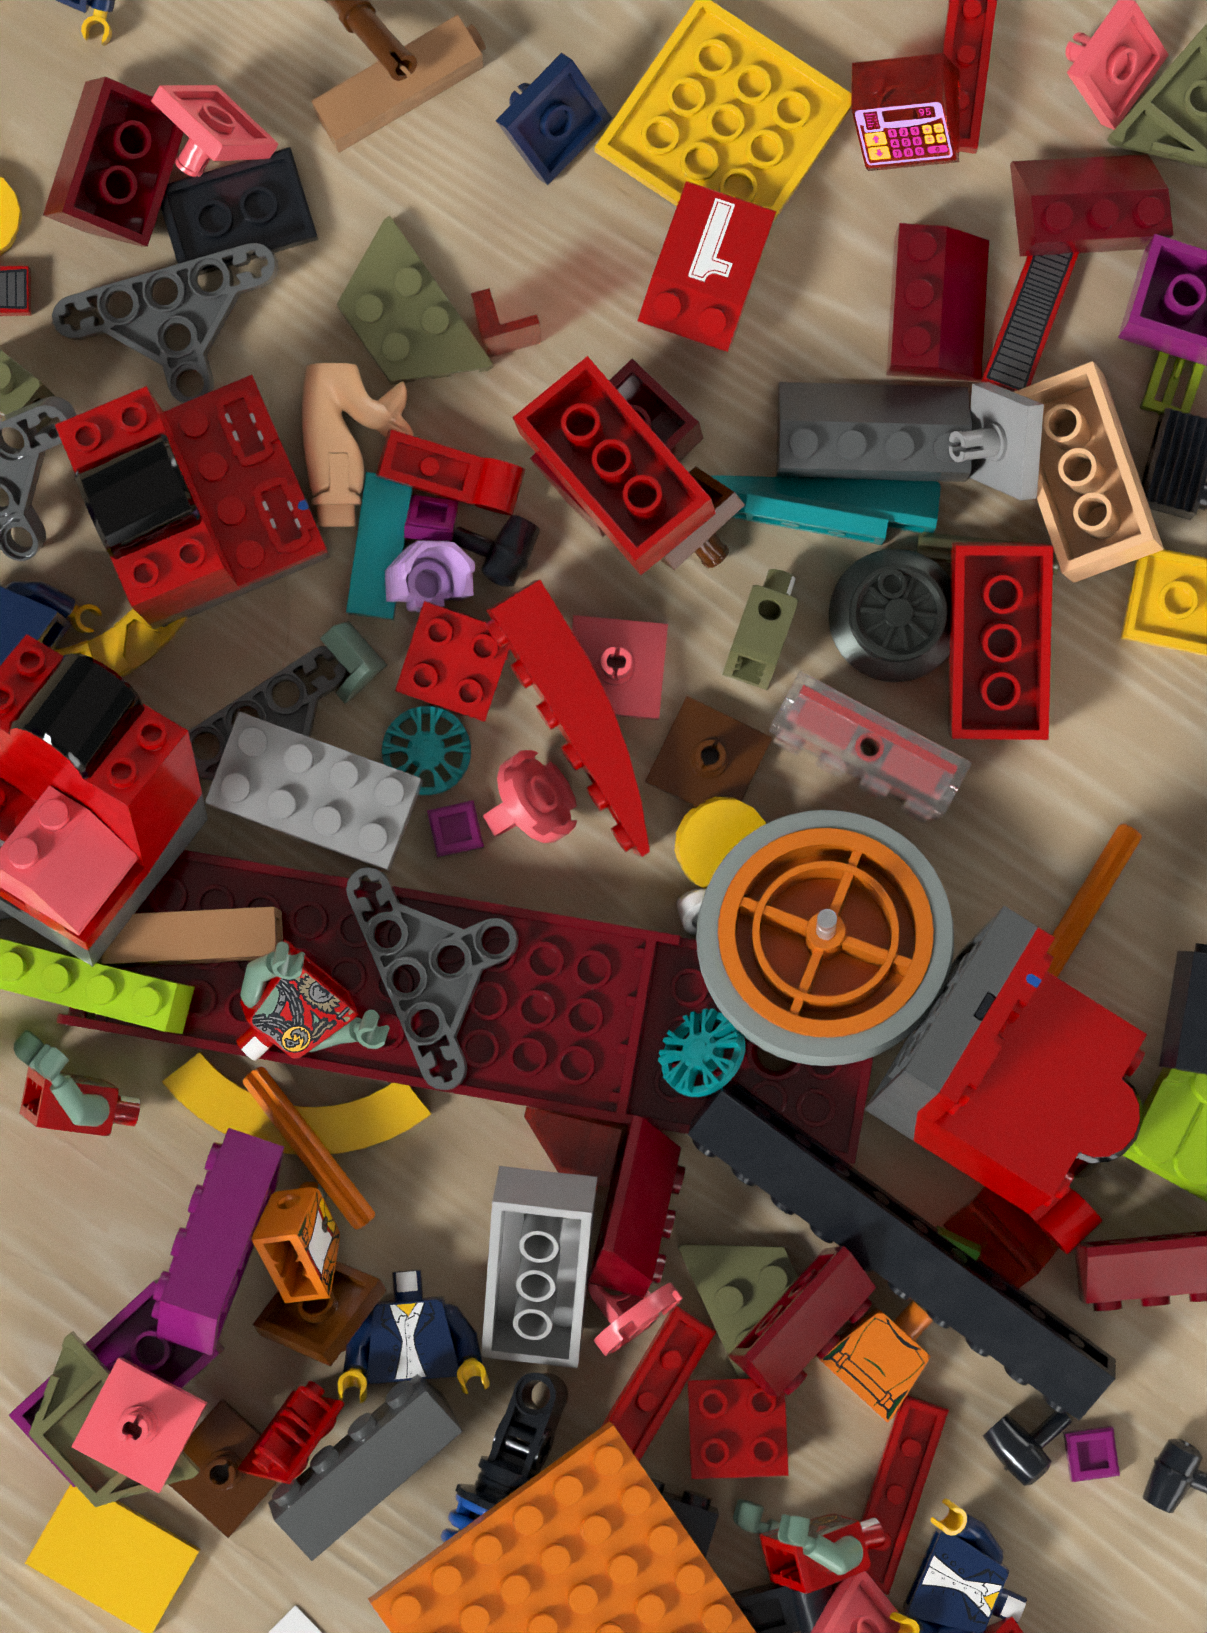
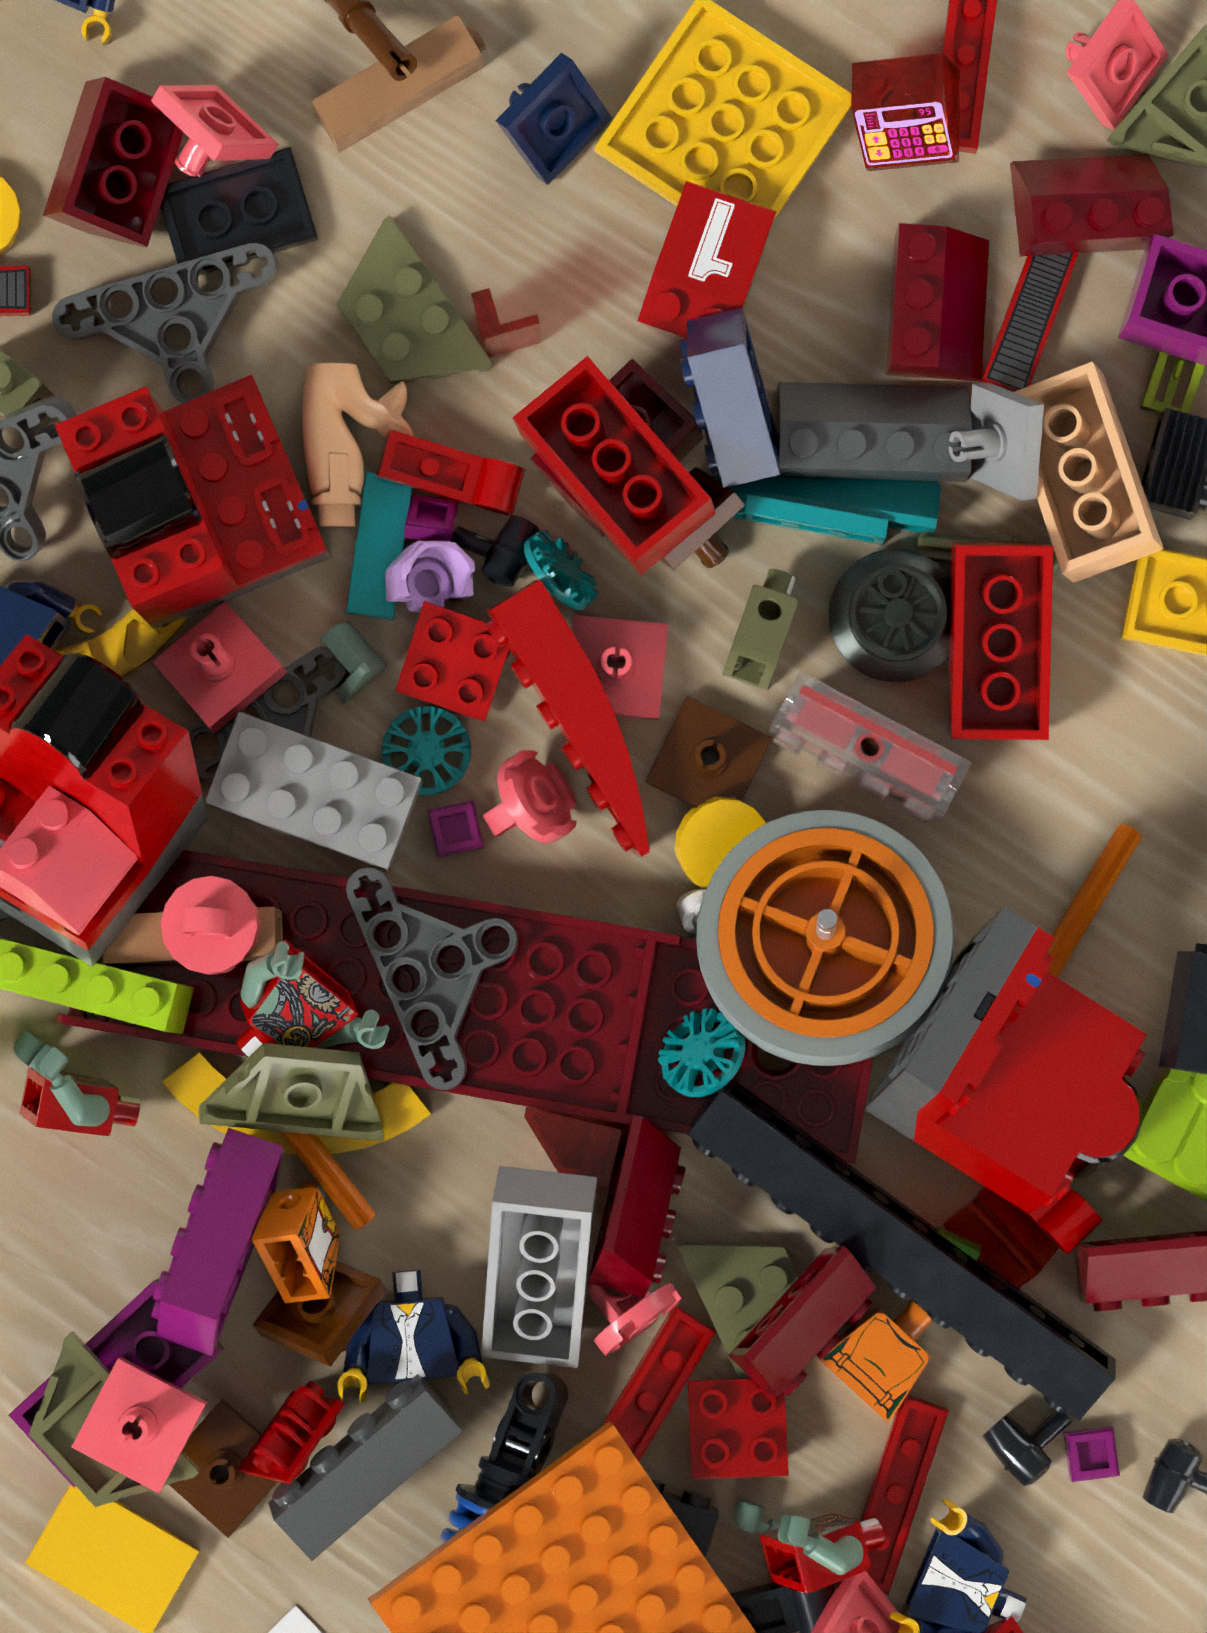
none -> coral tile [152,601,287,734]
none -> coral tile [160,876,261,975]
none -> olive wing [198,1043,384,1141]
none -> teal wheel [524,530,598,610]
none -> brick [680,307,780,488]

